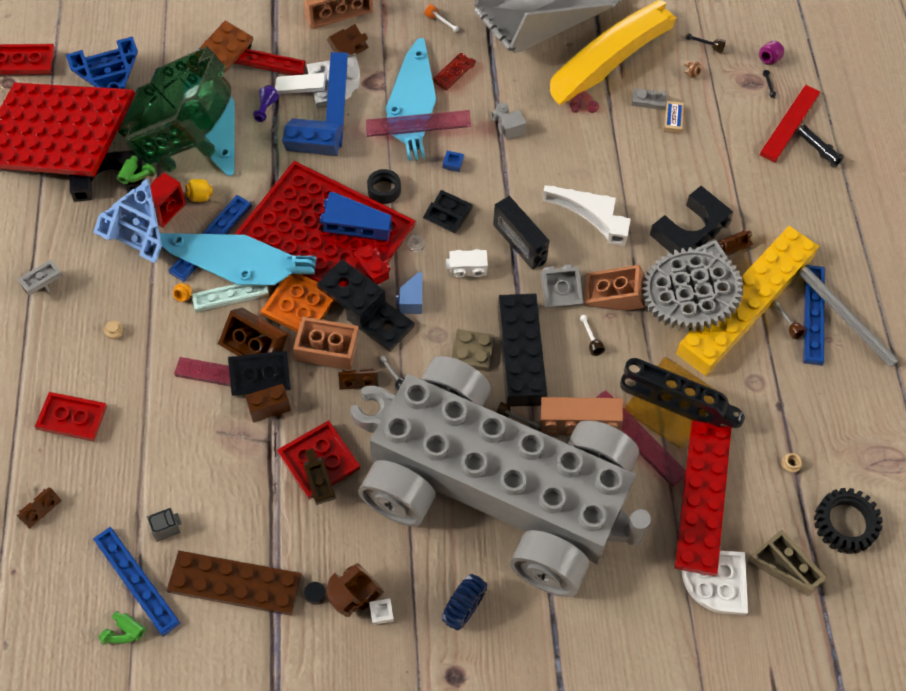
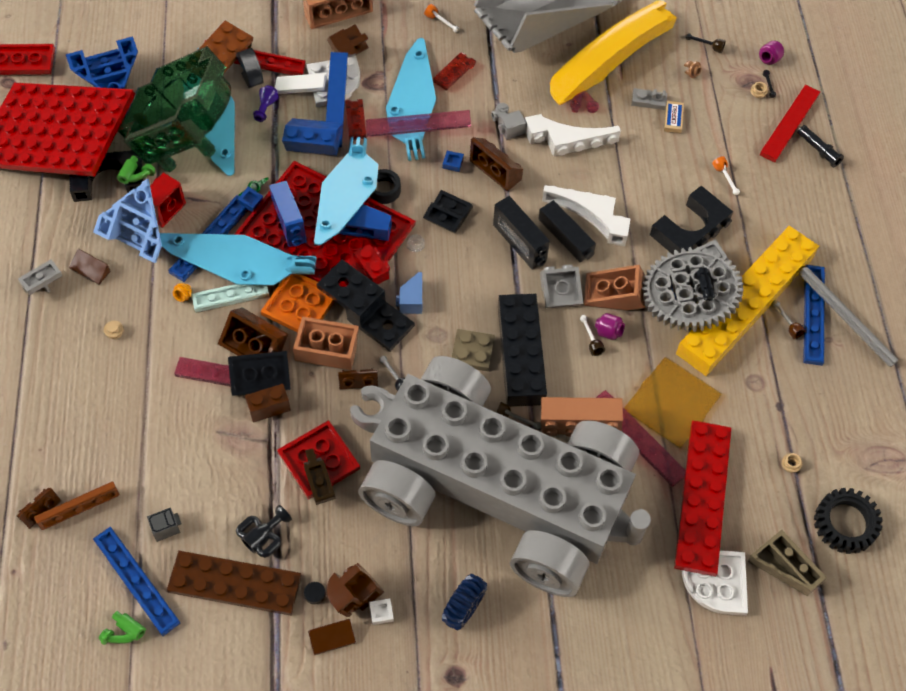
red plate [35,392,107,442] -> none
yellow head [185,179,213,202] -> none
white brick [446,249,488,278] -> none
black piece [620,358,745,429] -> none
reddish brown hinge [717,229,753,256] -> none
none -> dark orange tile [34,481,120,530]
none -> reddish brown slope [69,249,111,285]
none -> black slope [236,48,264,88]
none -> black piece [236,505,292,558]
none -> blue plate [237,186,263,212]
none -> green piece [239,177,269,196]
none -> slope [269,181,306,247]
none -> reddish brown slope [308,619,356,655]
none -> medium azure wing [314,136,379,245]
none -> clear red plate [345,99,367,140]
none -> reddish brown slope [470,137,523,192]
none -> white arch [525,114,621,157]
none -> black brick [538,200,596,262]
none -> magenta head [595,313,625,340]
none -> black axle [697,267,715,301]
none -> hinge [712,156,740,195]
none -> tan plate [750,82,768,98]

